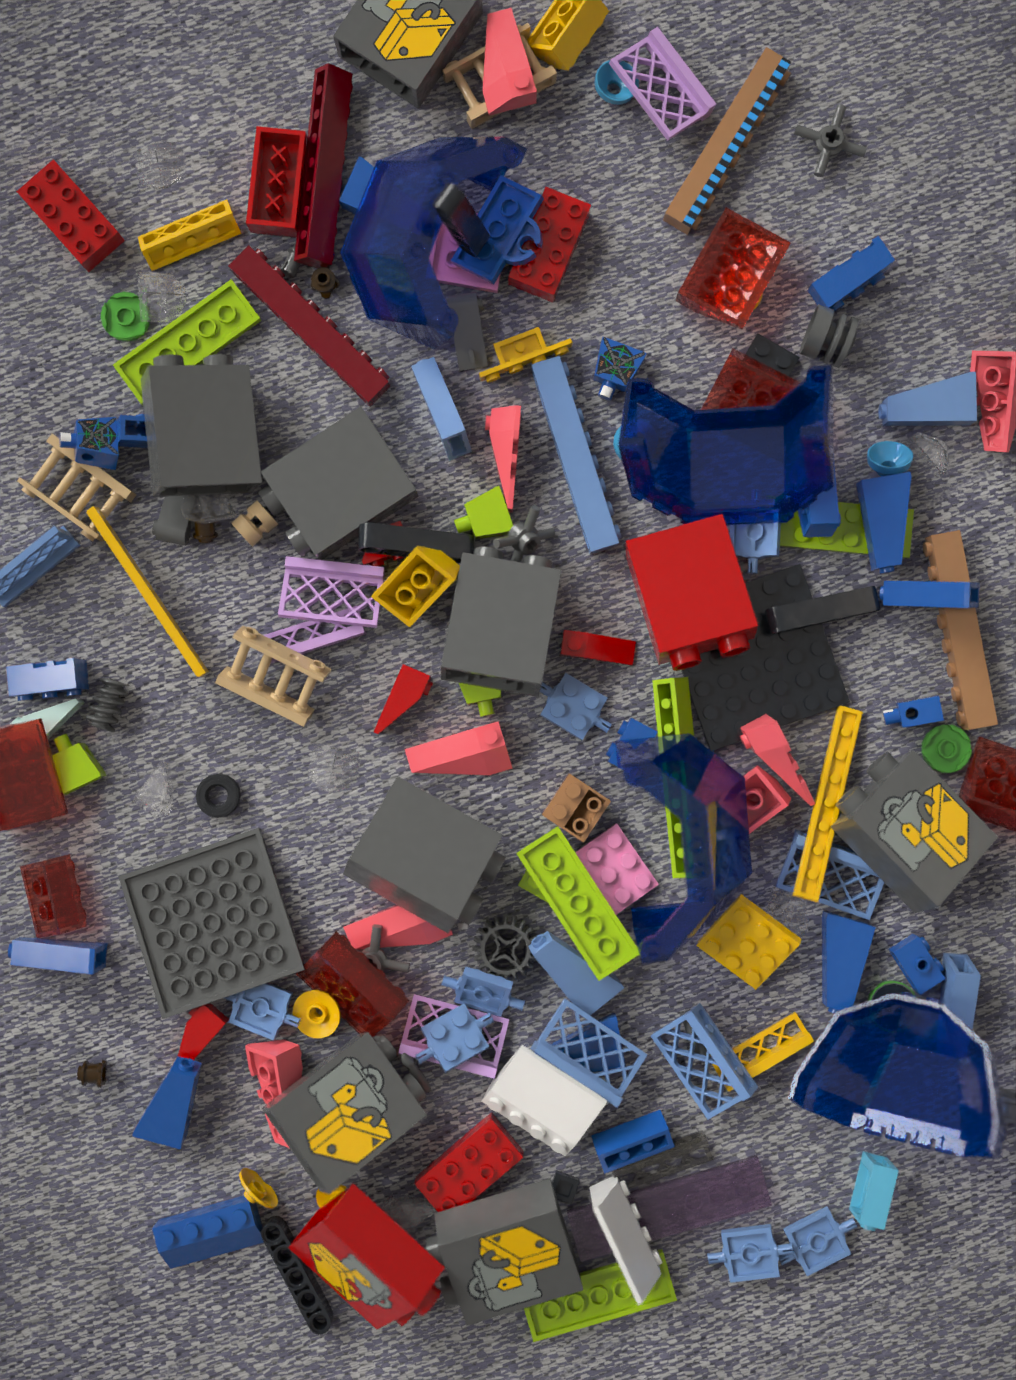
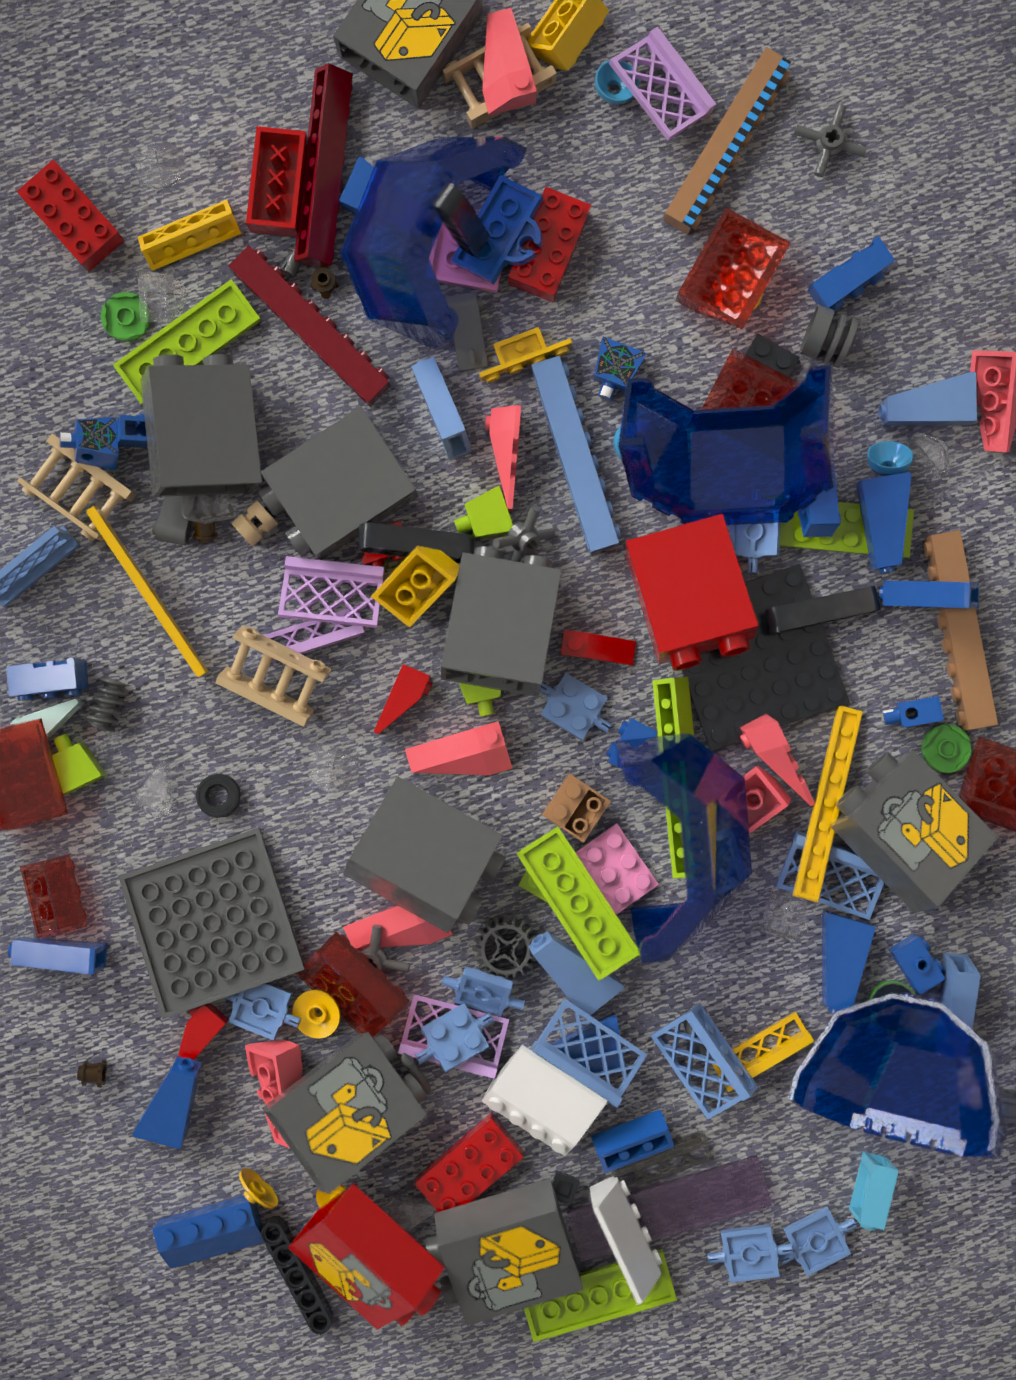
yellow plate [696,894,802,990] -> none

